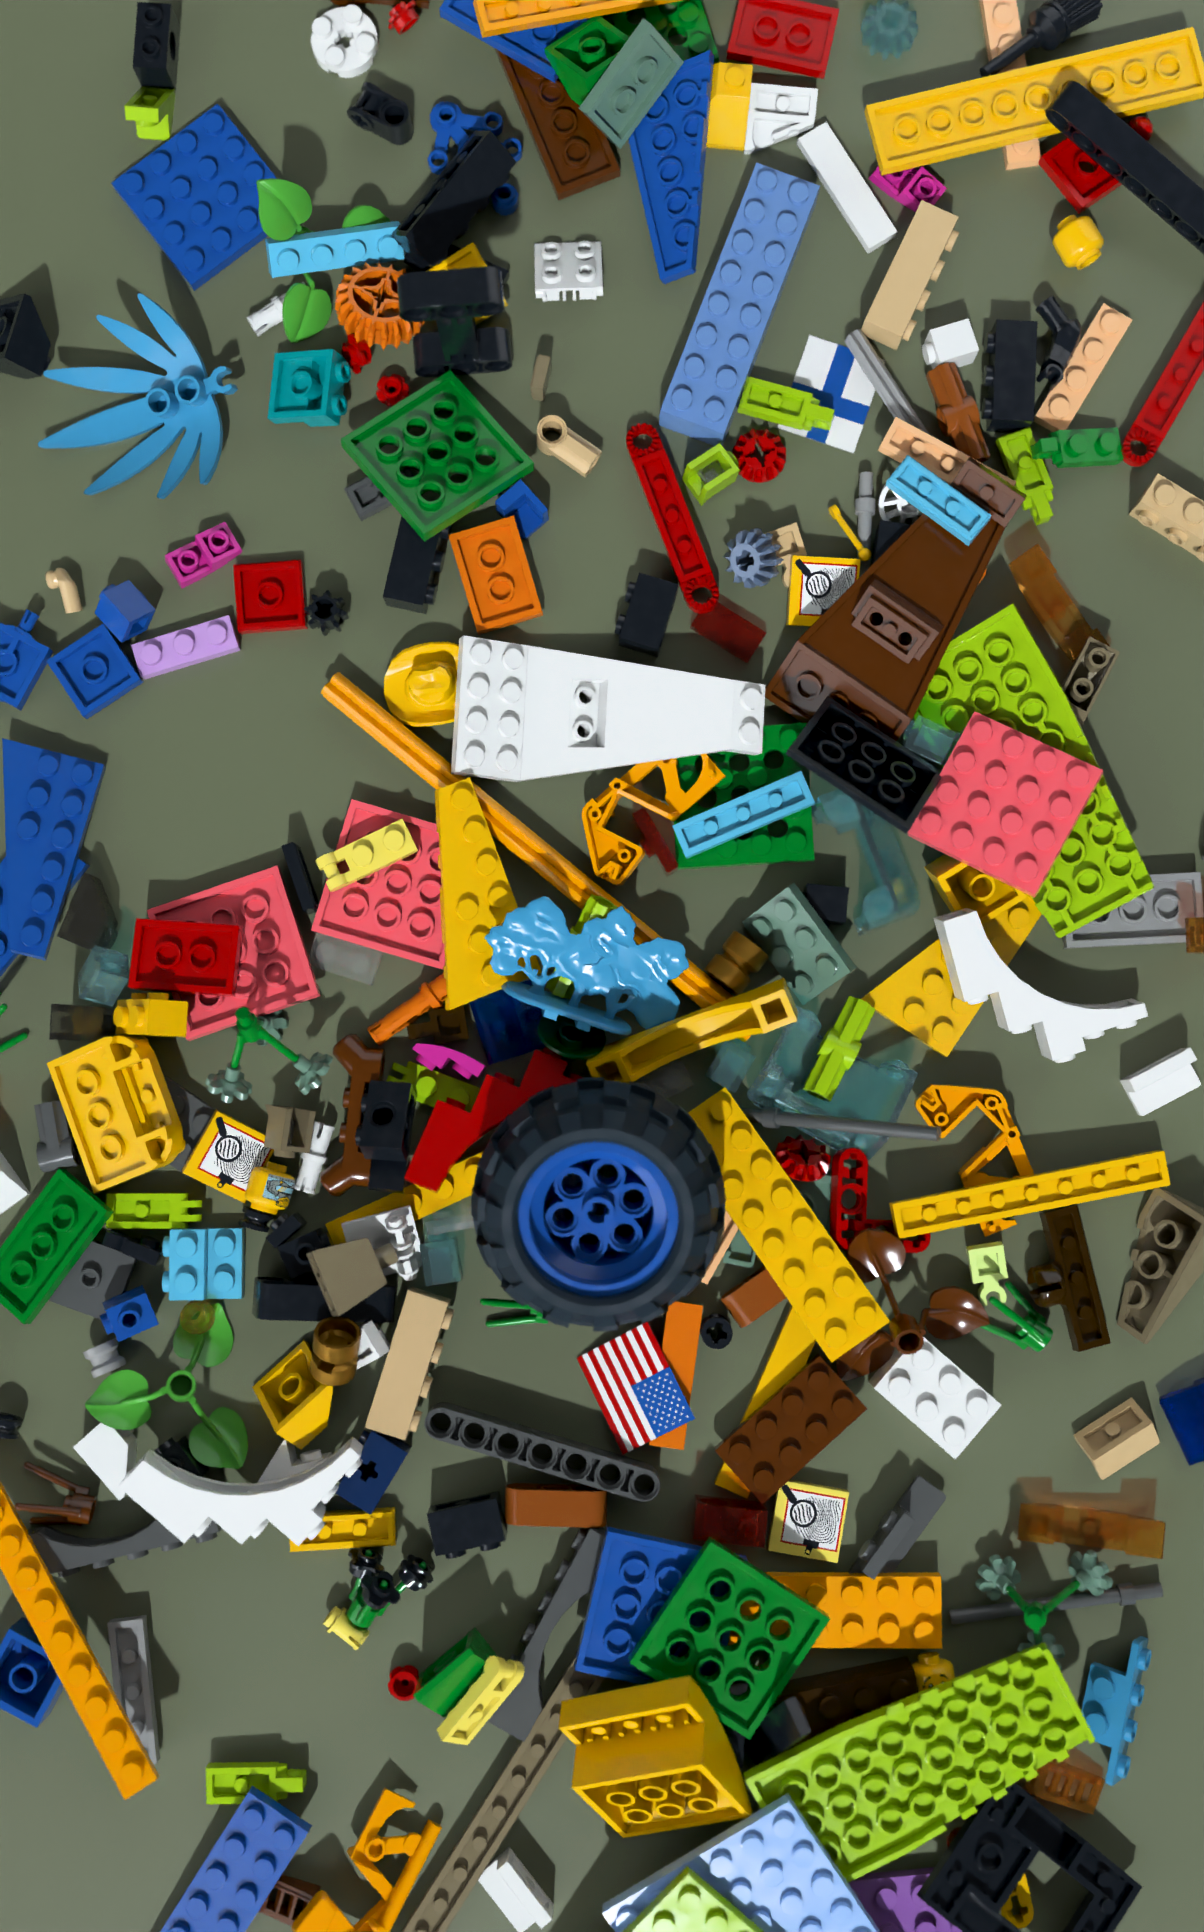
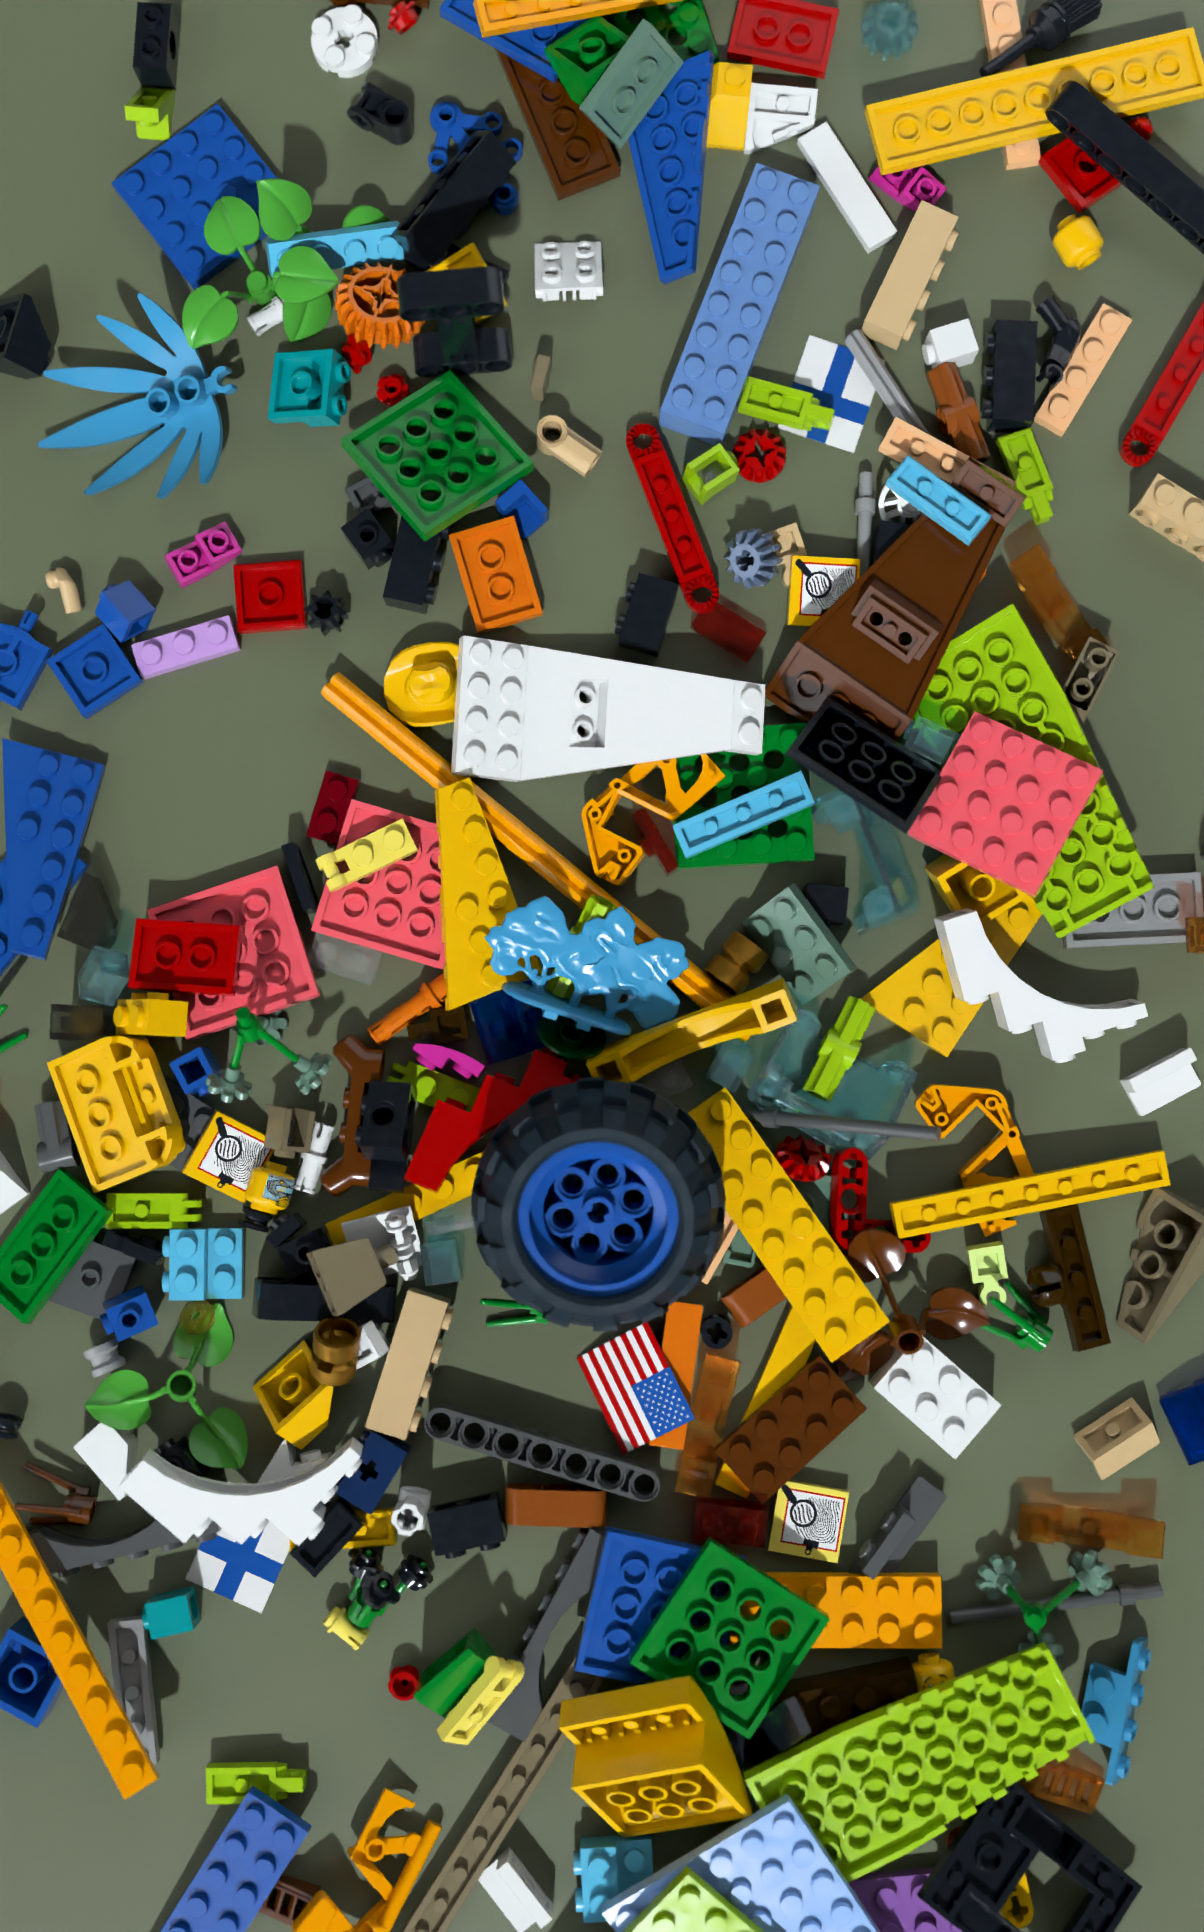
yellow hinge [828,504,872,561] -> none
green hinge [1030,427,1123,468] -> none
none -> teal brick [142,1586,201,1640]
none -> blue brick [169,1046,221,1097]
none -> bright green plant [182,196,340,350]
none -> sticker [185,1481,290,1614]
none -> black tile [289,1498,365,1578]
none -> dark red plate [306,770,361,846]
none -> black brick [340,508,394,570]
none -> white piece [391,1486,431,1536]
none -> medium azure plate [573,1834,653,1923]
none -> clear orange slope [675,1353,741,1499]

